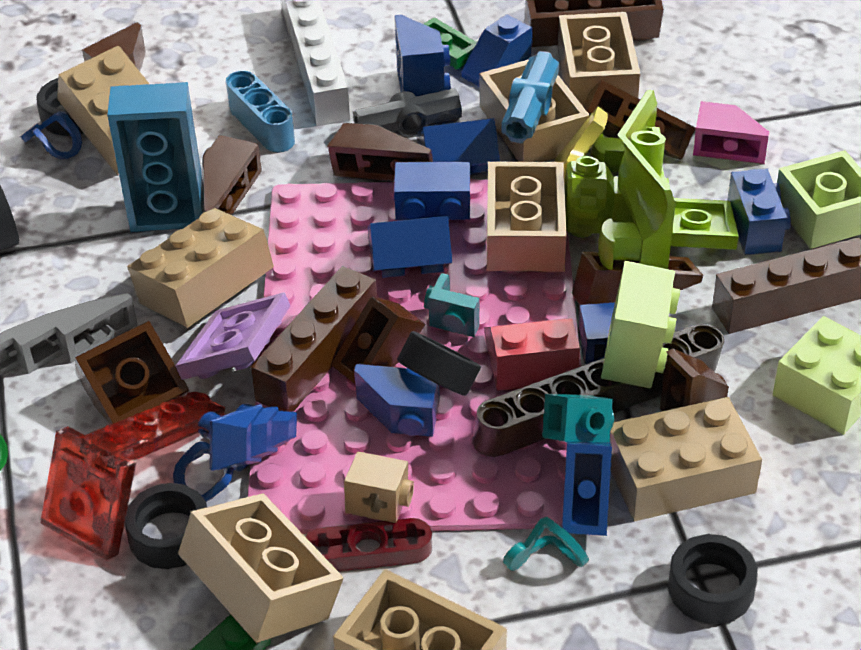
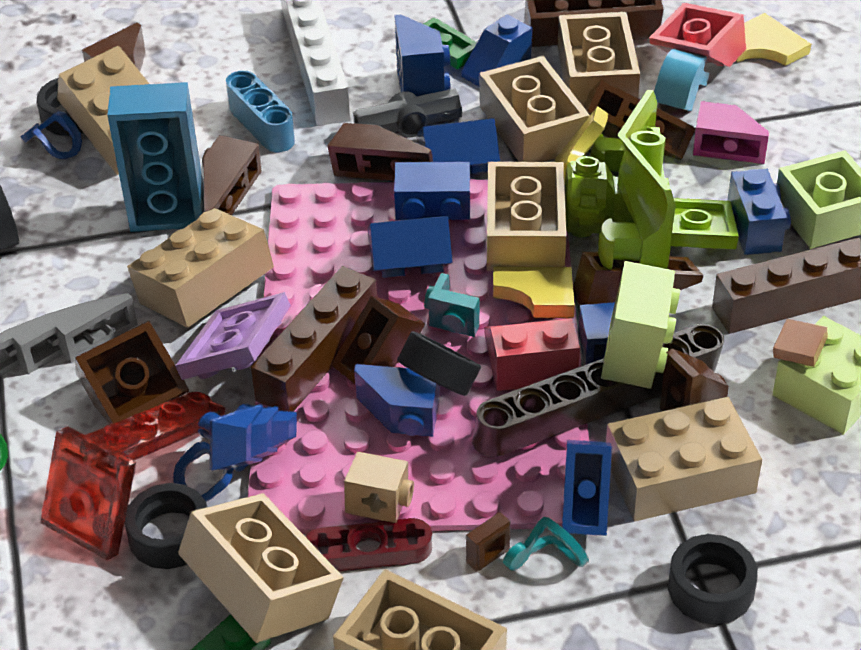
dark azure piece [501,51,559,144] -> none
teal brick [542,394,614,443] -> none
none -> reddish brown tile [466,512,510,572]
none -> light yellow tile [493,267,575,318]
none -> coral slope [649,3,746,67]
none -> medium azure brick [654,49,710,111]
none -> light yellow tile [736,13,812,66]
none -> nougat tile [773,319,828,367]

